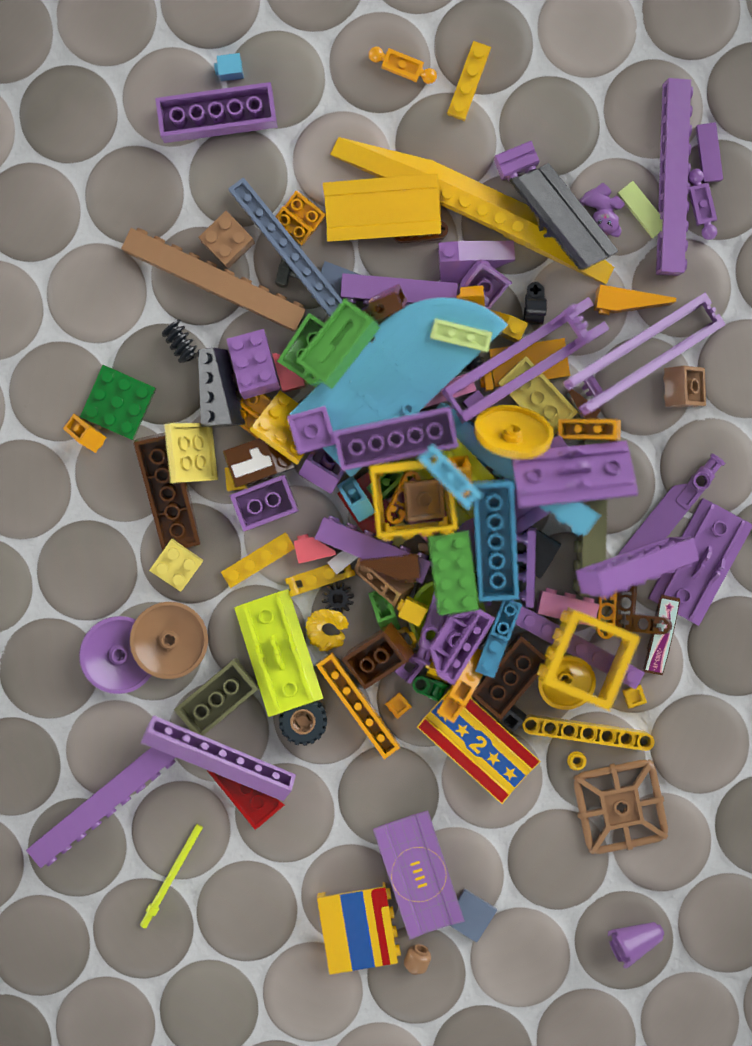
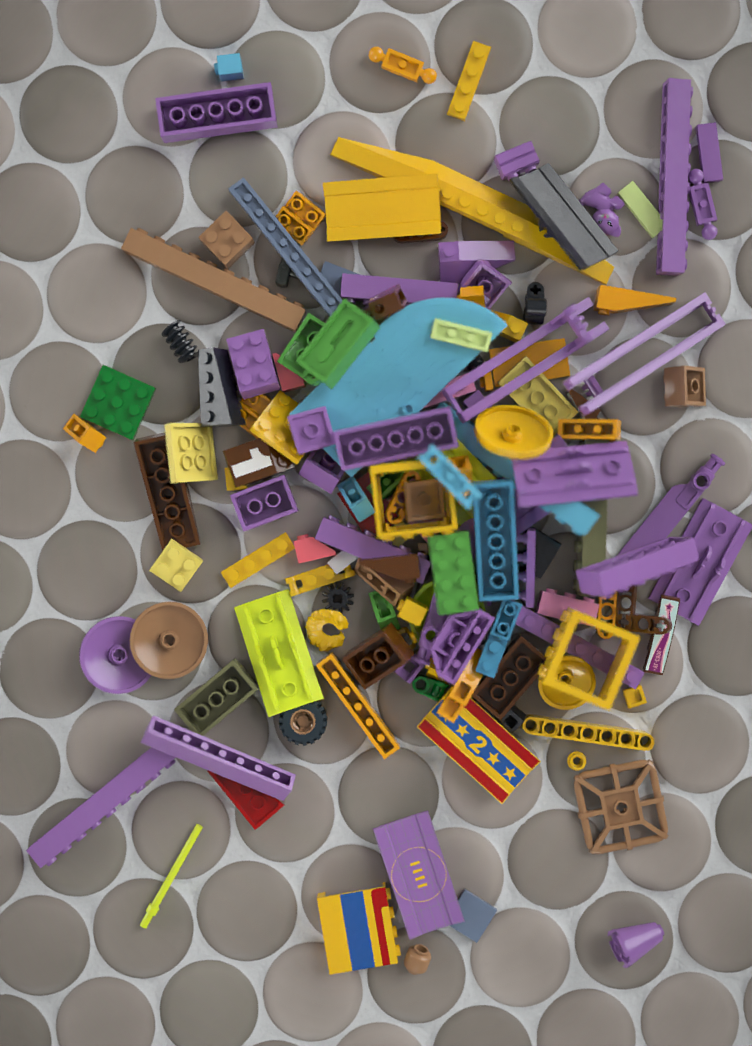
light orange tile [385,691,412,719] -> none

